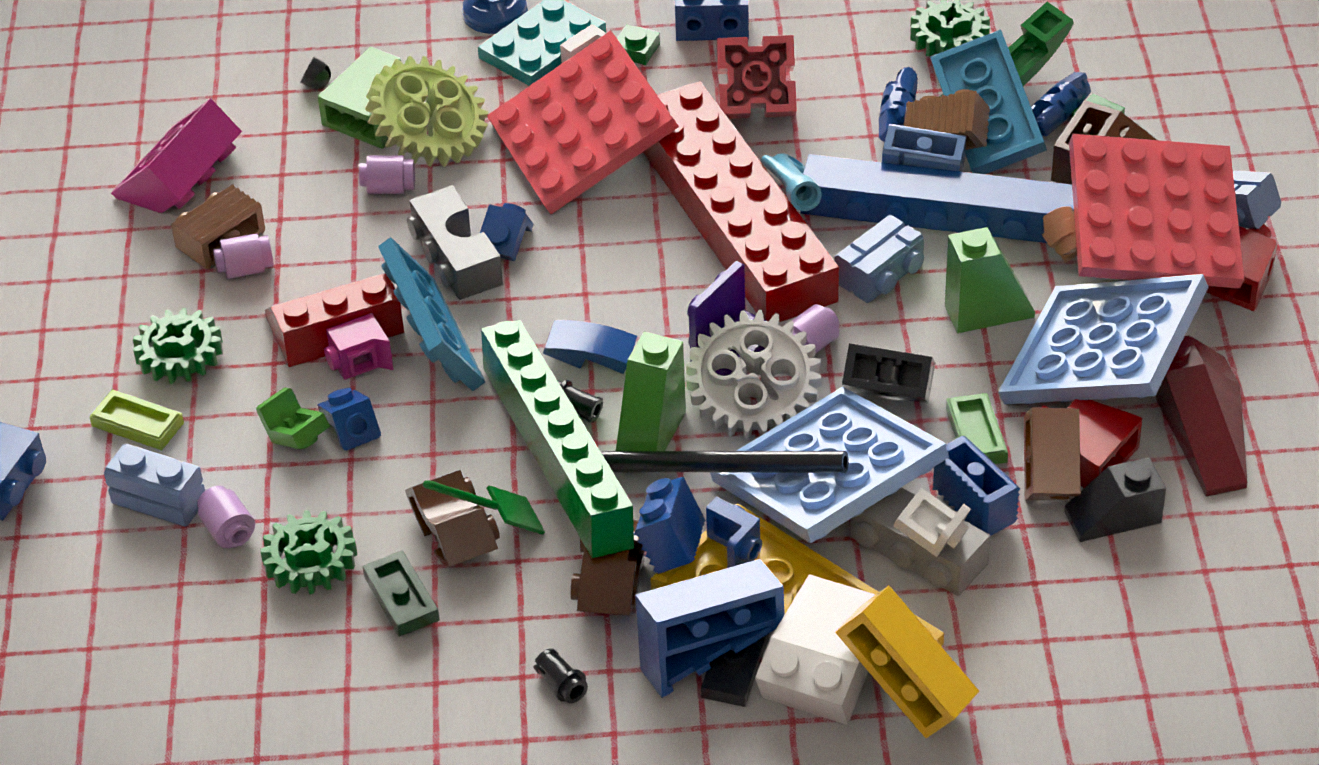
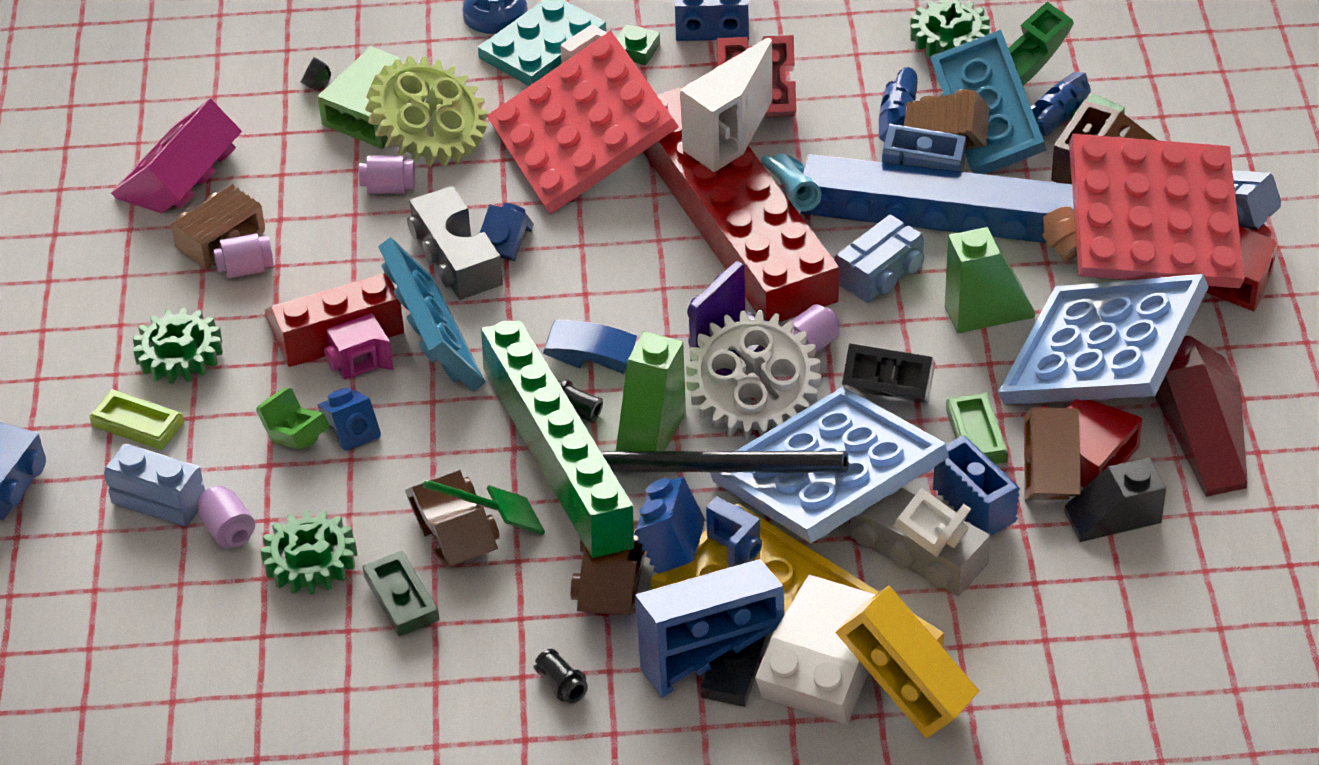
none -> white slope [680,38,772,172]

